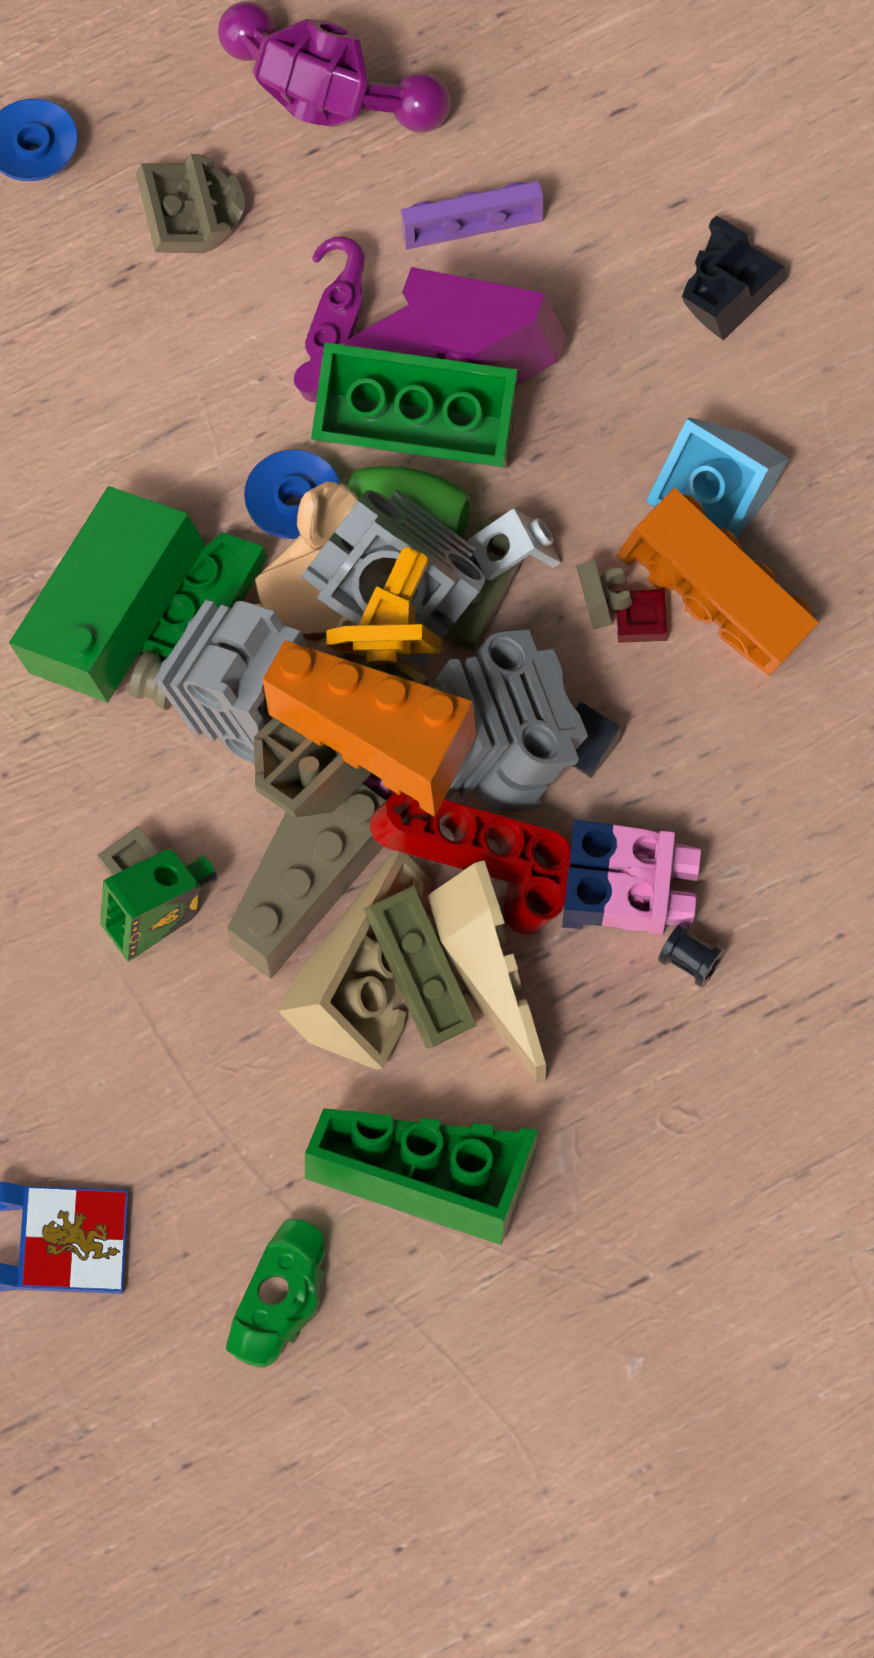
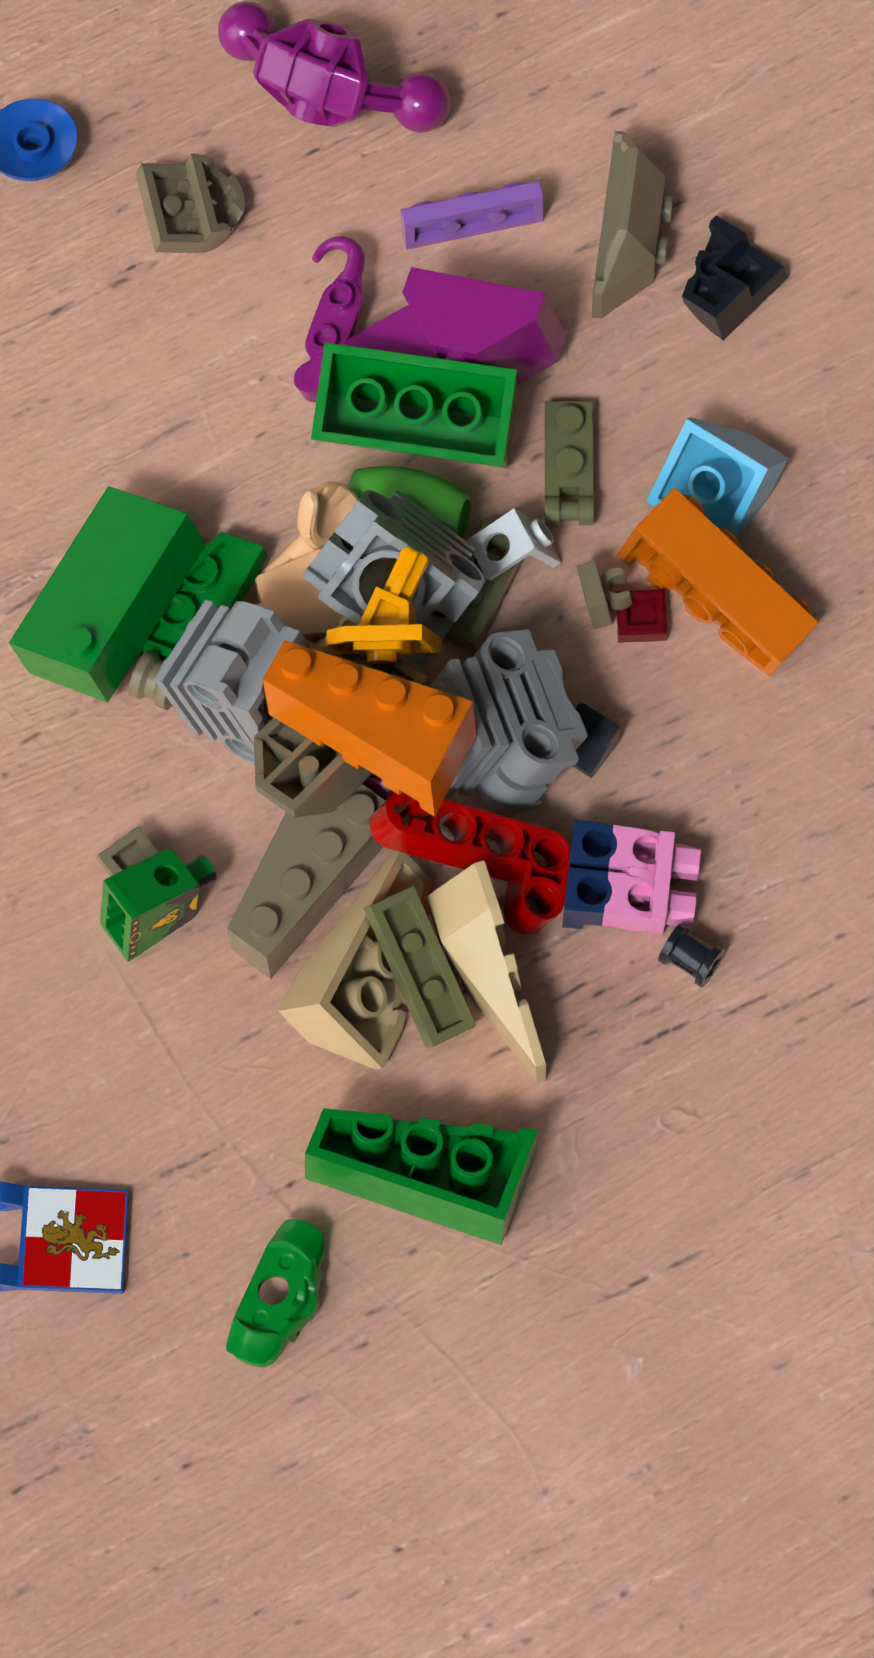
blue dish [244,450,340,539] -> none
none -> olive plate [545,401,594,525]
none -> dark tan wedge [592,131,673,318]

